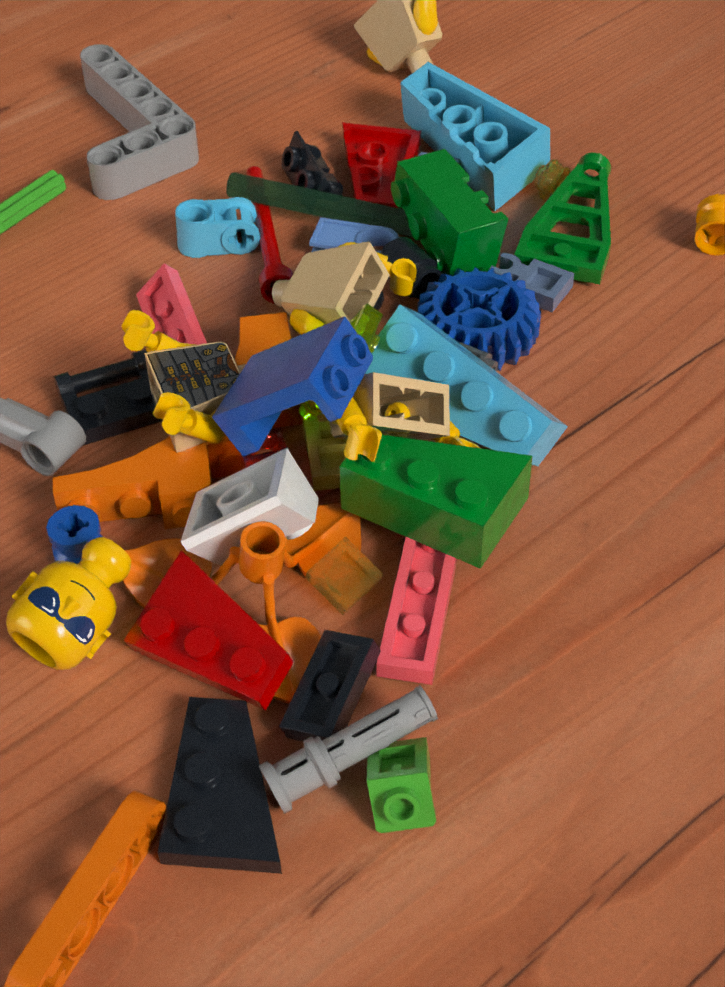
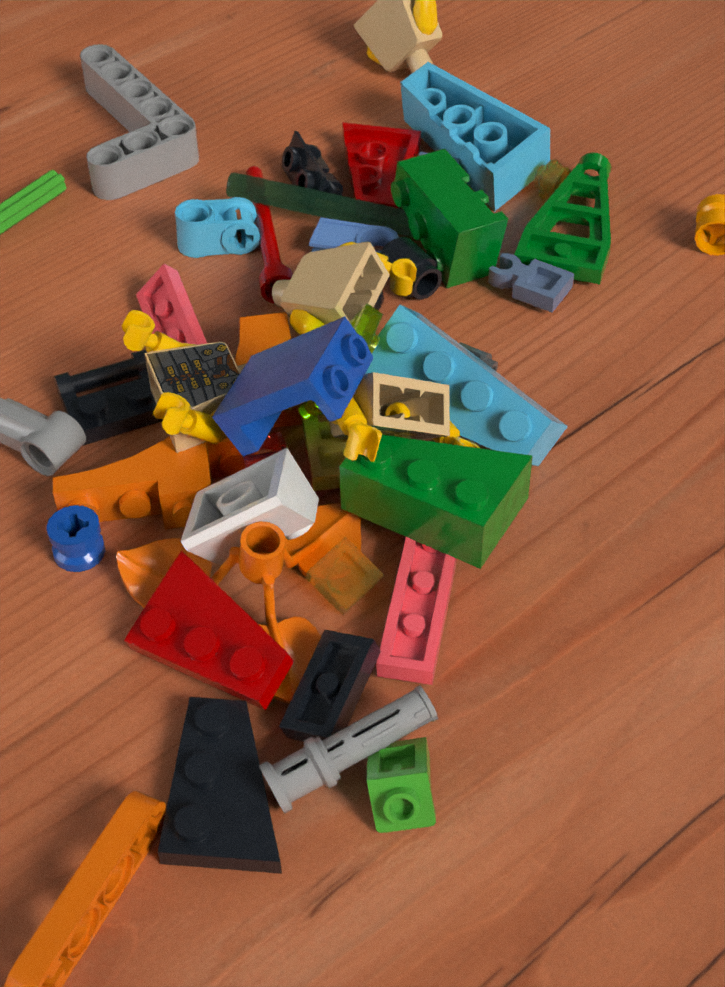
yellow piece [6,537,131,670] -> none
blue gear [417,266,541,371] -> none

